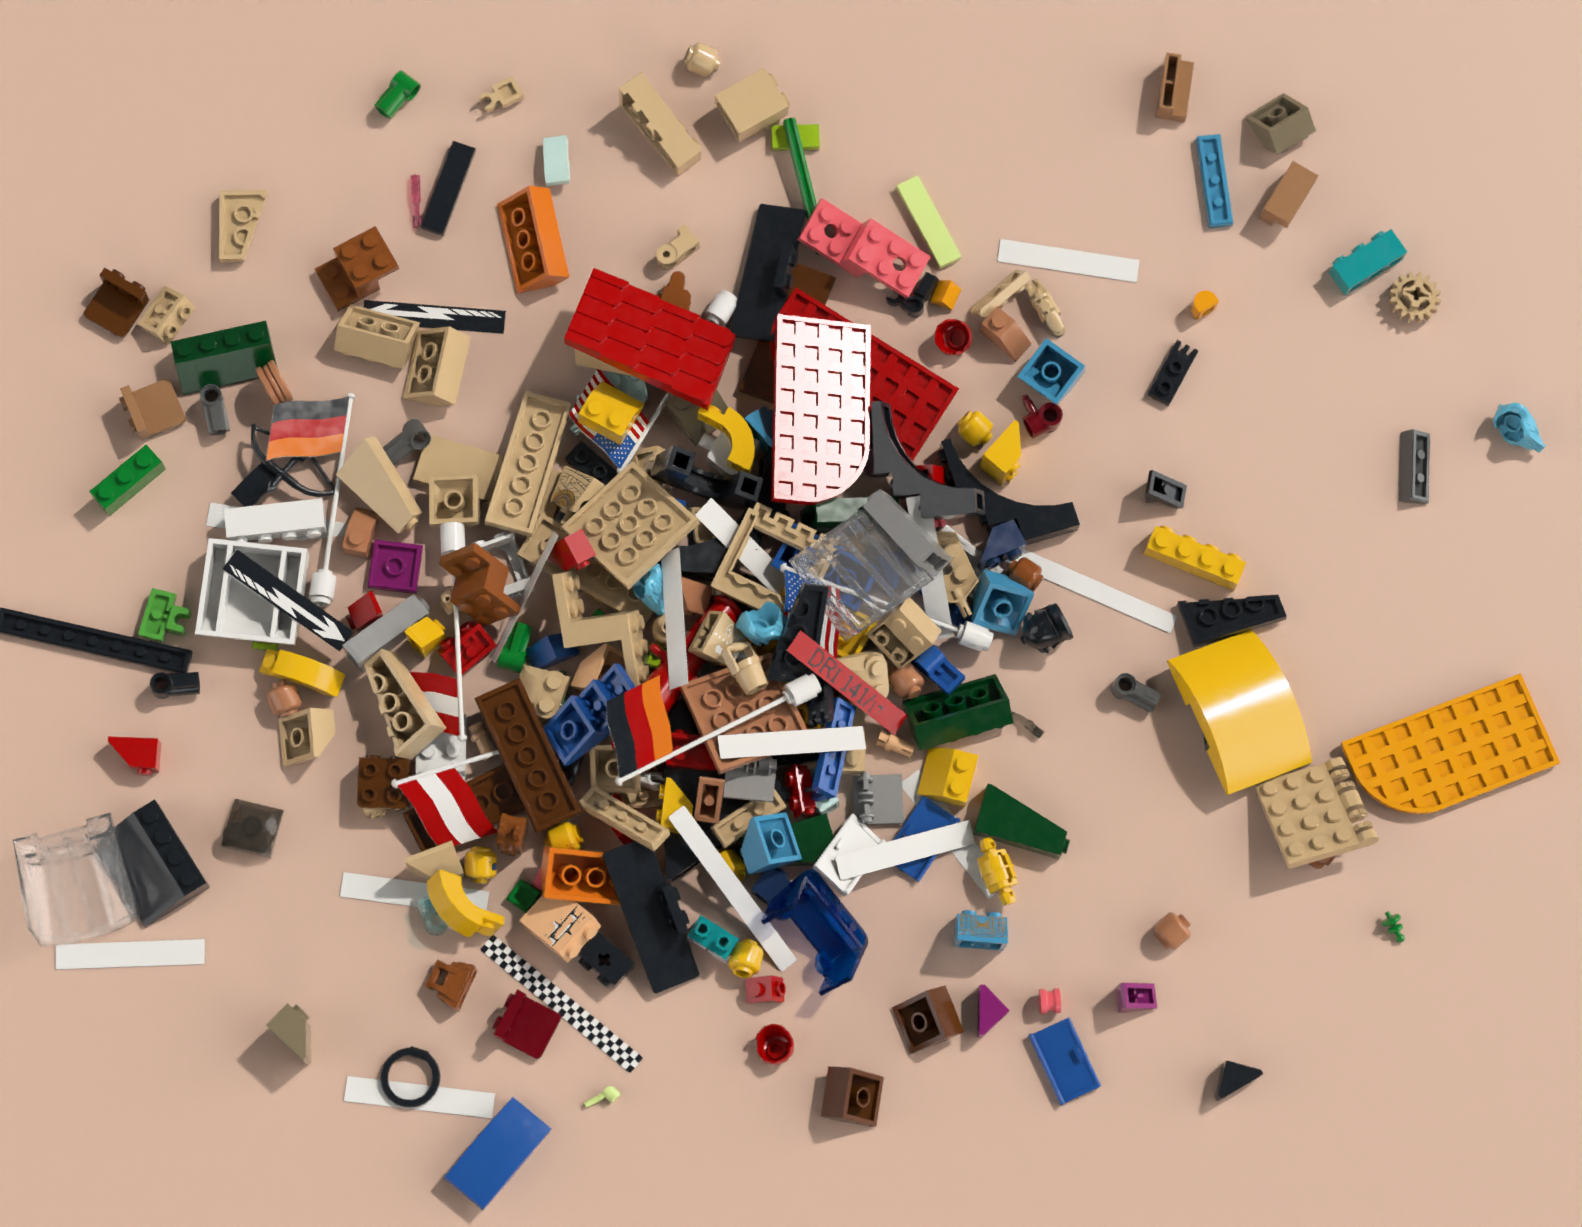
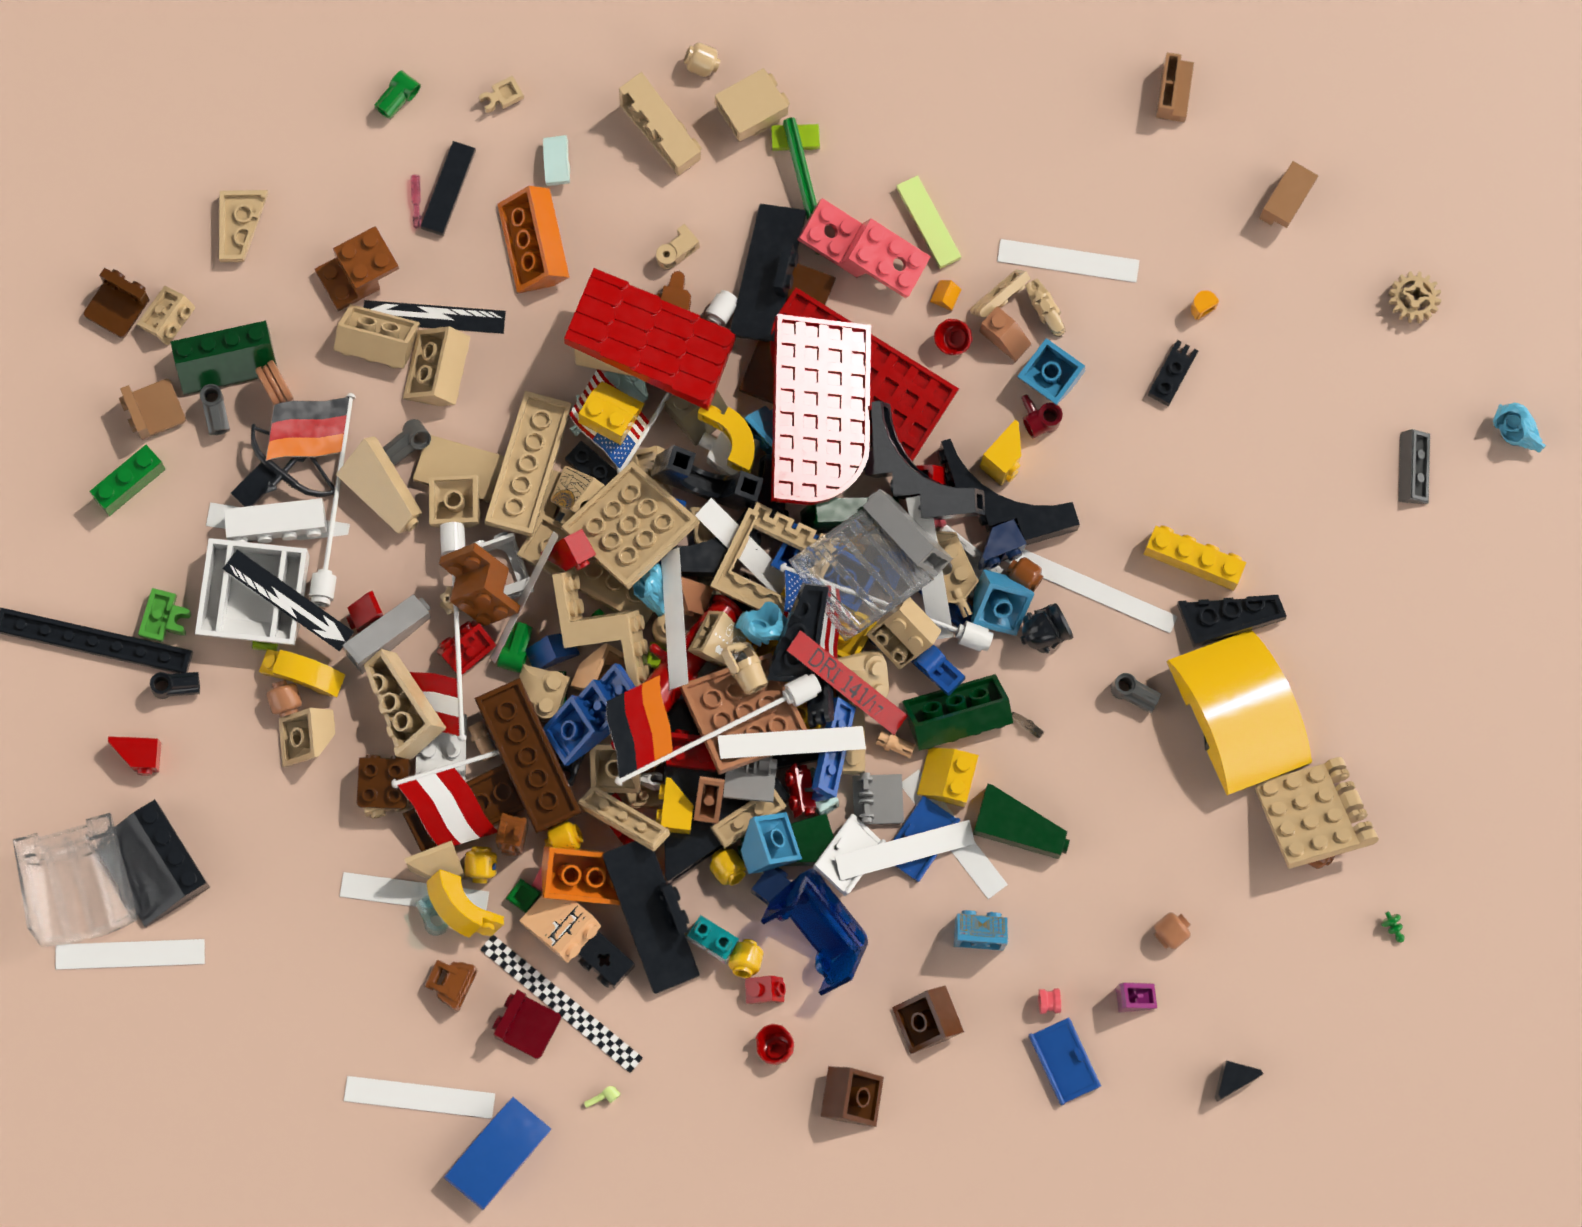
clear smoke slope [221,798,284,859] -> none
dark tan slope [266,1003,311,1065] -> none
nougat slope [342,507,379,560] -> none
magenta tile [367,539,423,594] -> none
black piece [380,1046,441,1108] -> none
yellow slope [404,616,446,659] -> none
white sticker [669,806,797,972] -> none
black bar [886,272,939,318] -> none
nougat head [888,663,925,699] -> none
yellow head [957,410,993,446] -> none
yellow piece [977,837,1018,906] -> none
magenta slope [977,985,1010,1038] -> none
black slope [1145,470,1187,509] -> none
dark azure tile [1196,134,1233,228] -> none
dark tan slope [1245,93,1316,155] -> none
teal brick [1329,229,1408,296] -> none
light orange plate [1340,673,1560,815] -> none

